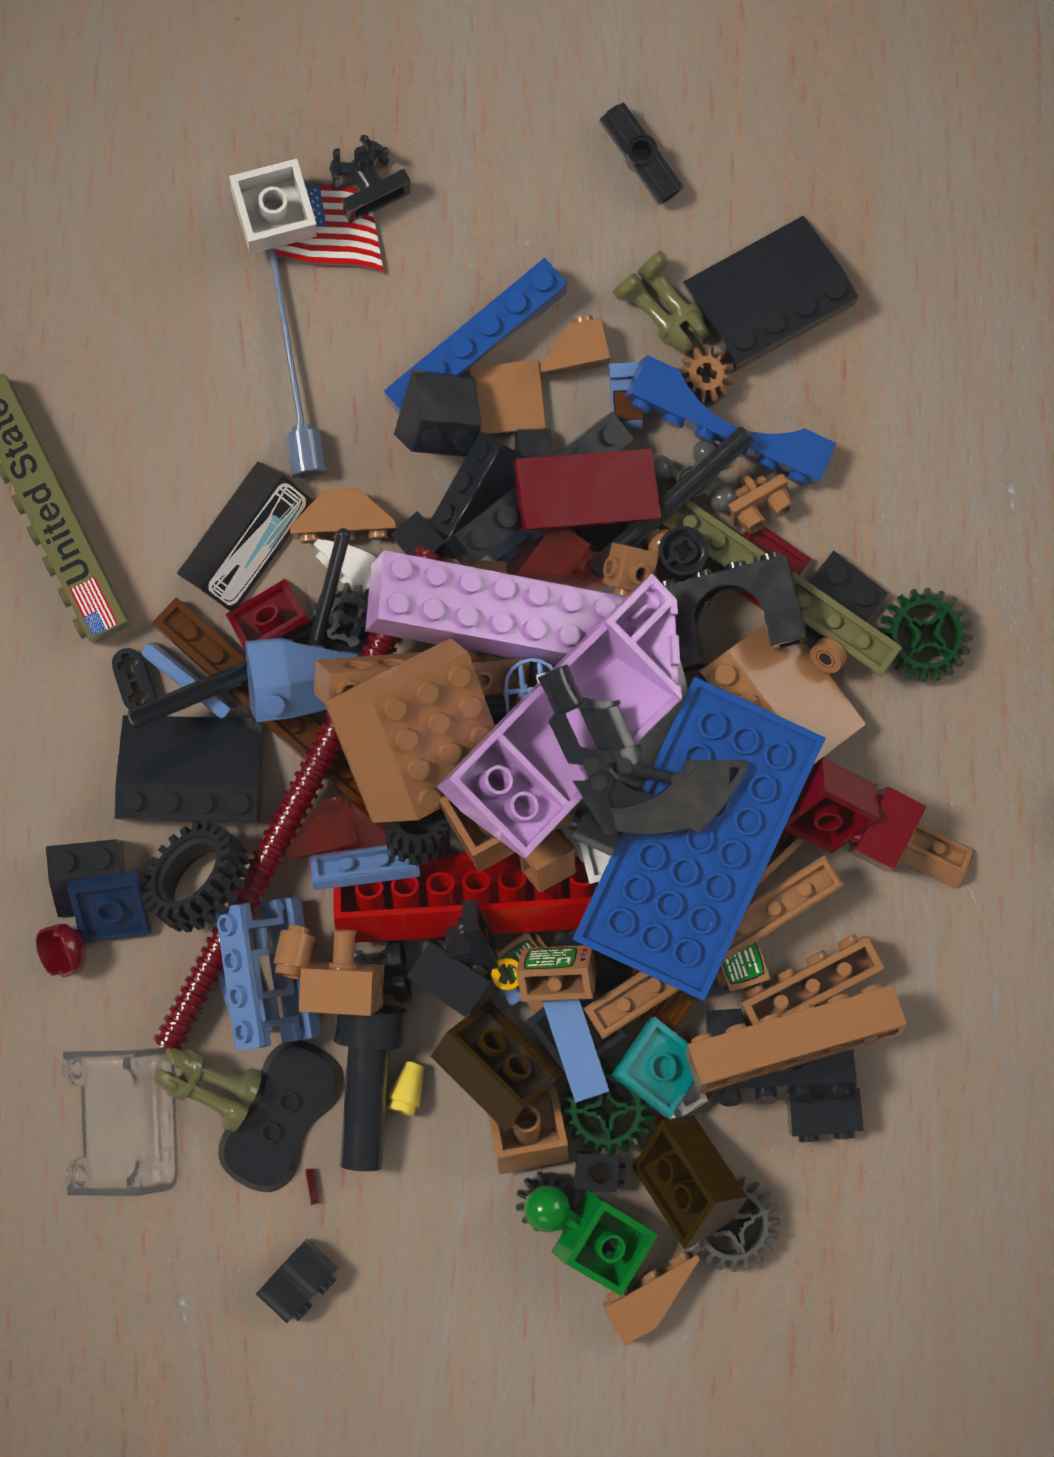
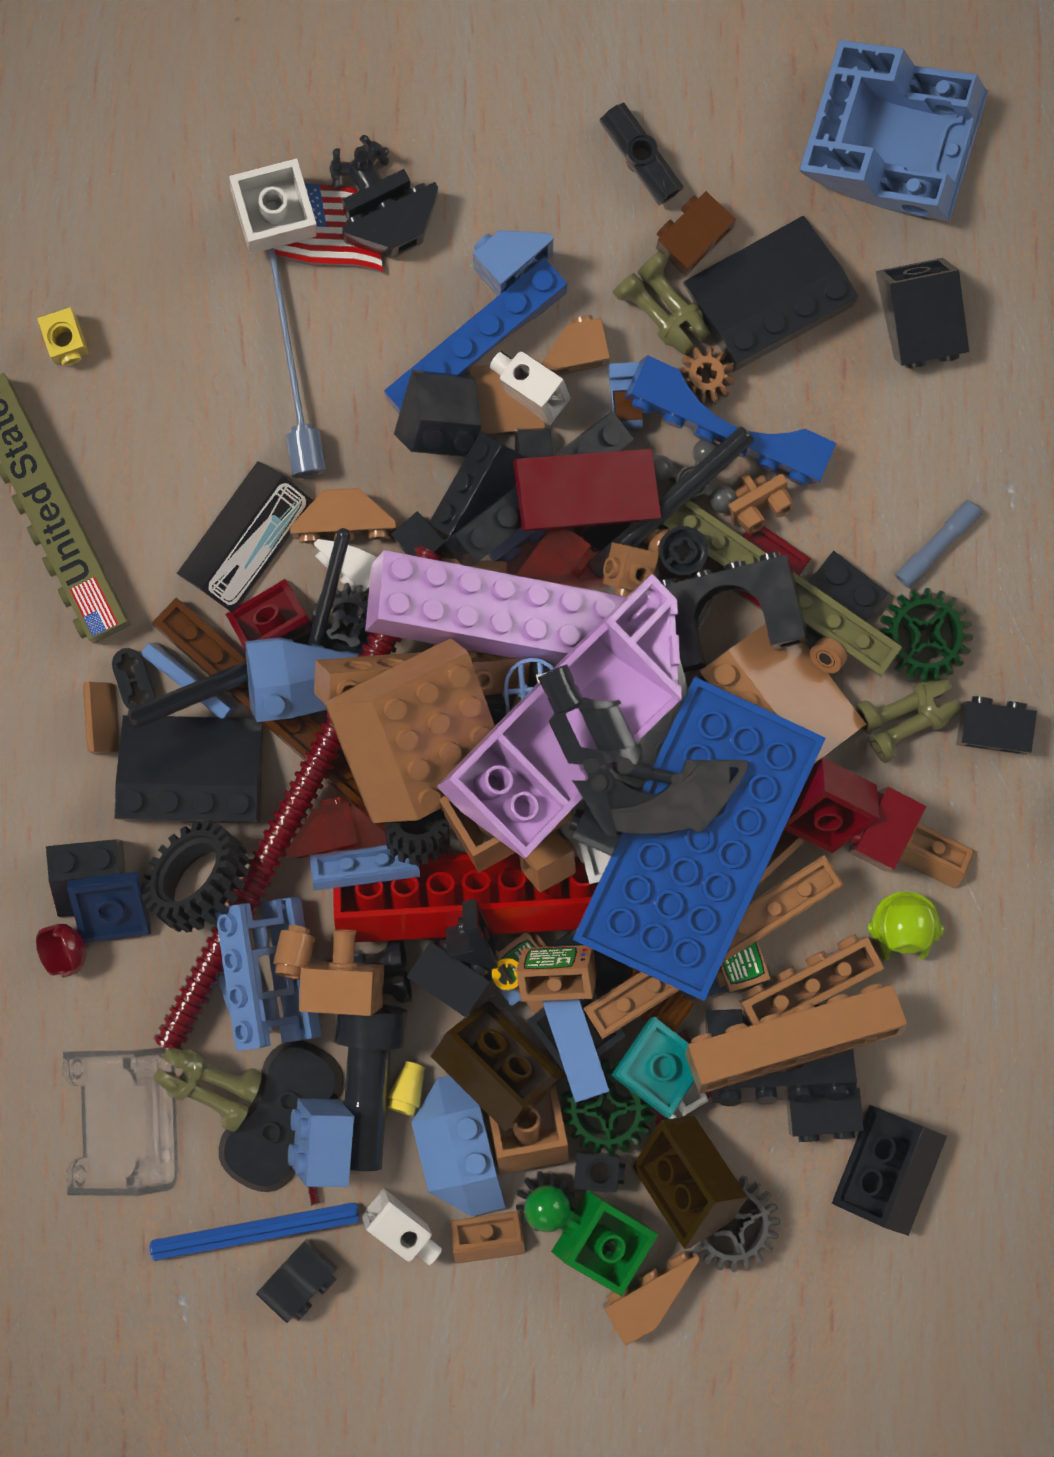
none -> light yellow brick [37,307,89,366]
none -> medium nougat slope [83,682,119,754]
none -> blue axle [149,1203,359,1261]
none -> medium blue brick [288,1098,354,1187]
none -> black slope [342,182,438,258]
none -> white torso [361,1188,442,1265]
none -> medium blue wedge [411,1075,506,1216]
none -> medium nougat slope [450,1211,525,1263]
none -> medium blue slope [473,230,554,296]
none -> white torso [490,351,571,426]
none -> reddish brown brick [656,191,736,277]
none -> medium blue slope [800,40,989,221]
none -> black slope [831,1105,947,1236]
none -> olive piece [856,678,963,763]
none -> lime helmet [867,891,944,961]
none -> black slope [876,258,969,368]
none -> sand blue piece [895,500,982,589]
none -> black brick [956,696,1037,755]

